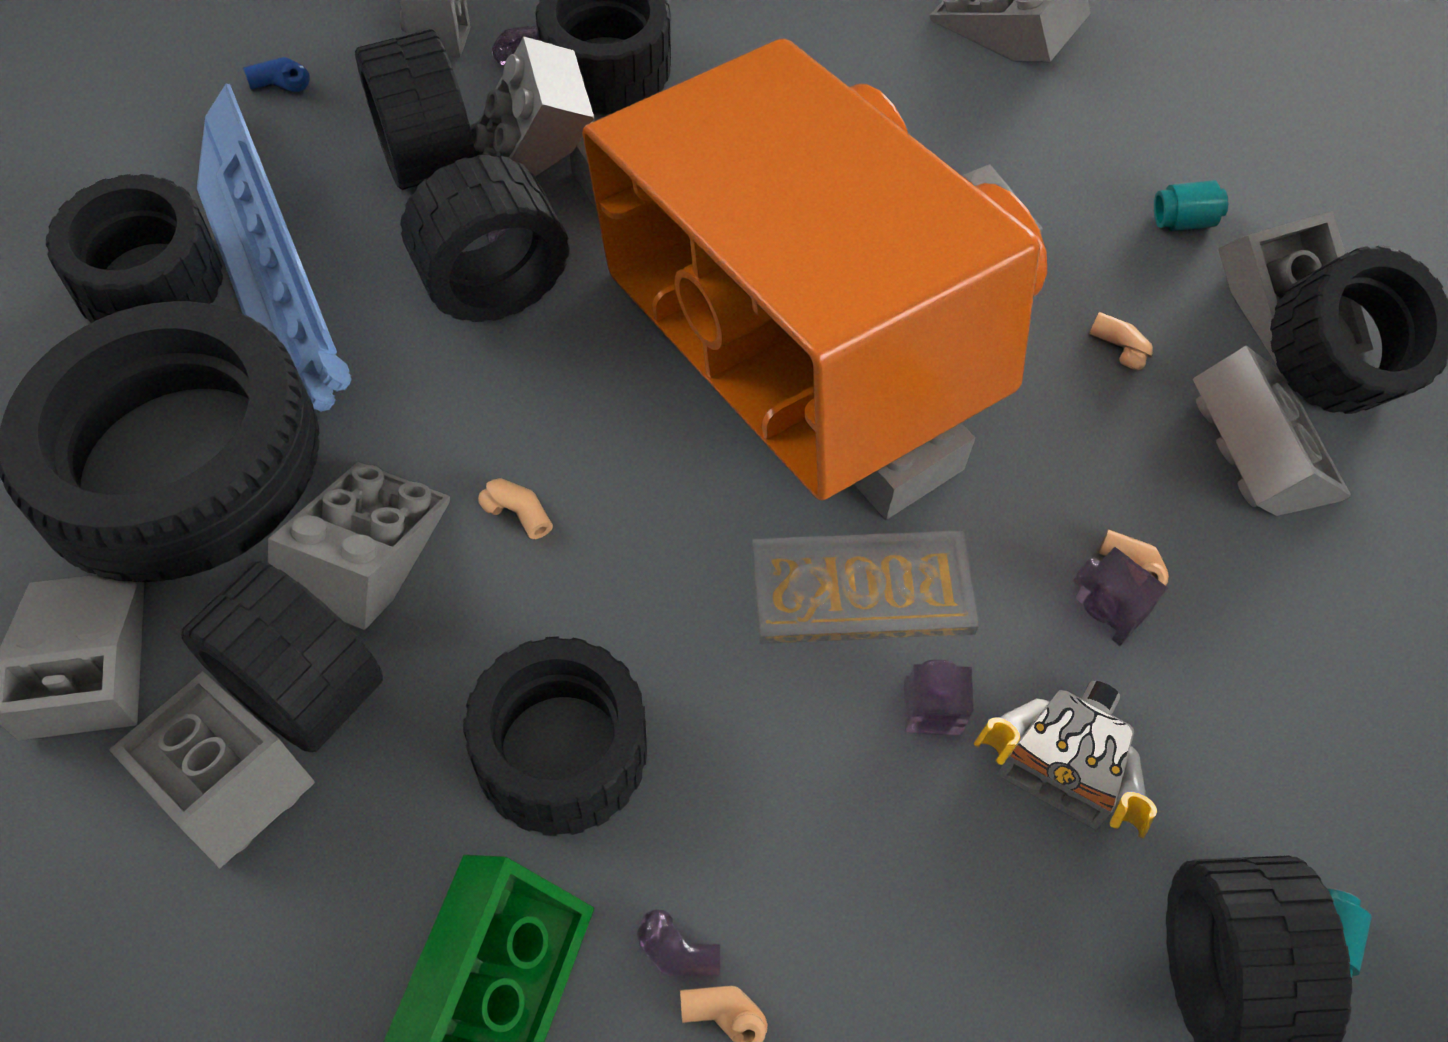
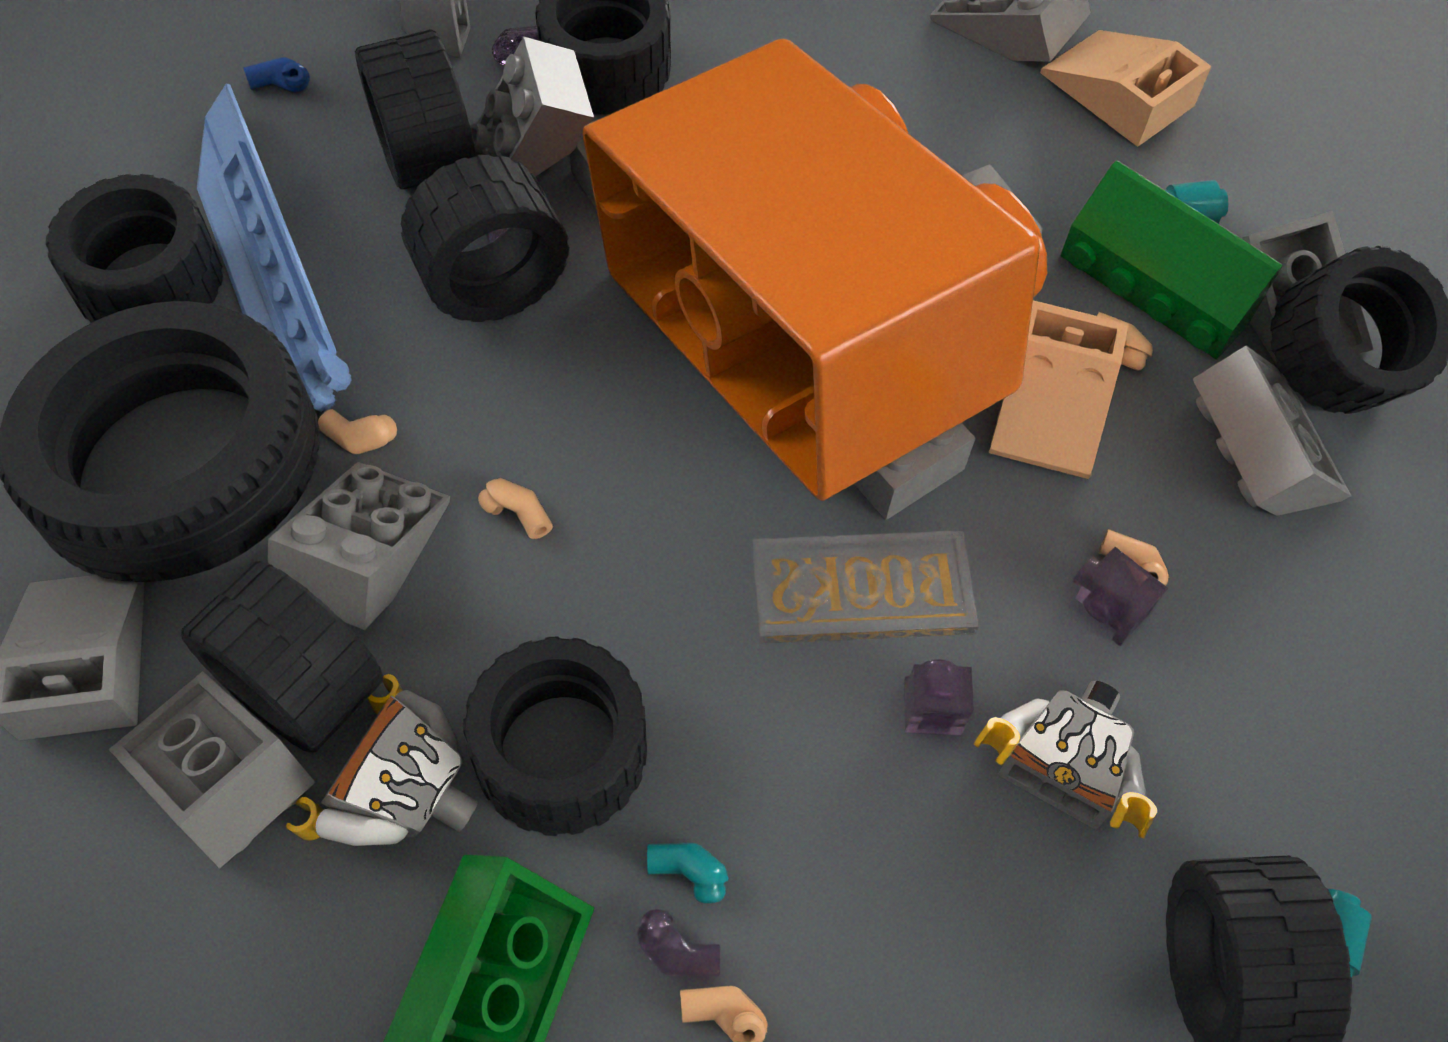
none -> torso [286,674,478,846]
none -> light nougat arm [318,409,397,454]
none -> teal arm [647,843,729,903]
none -> light nougat slope [989,300,1129,479]
none -> light nougat slope [1040,30,1212,147]
none -> green slope [1060,160,1283,360]

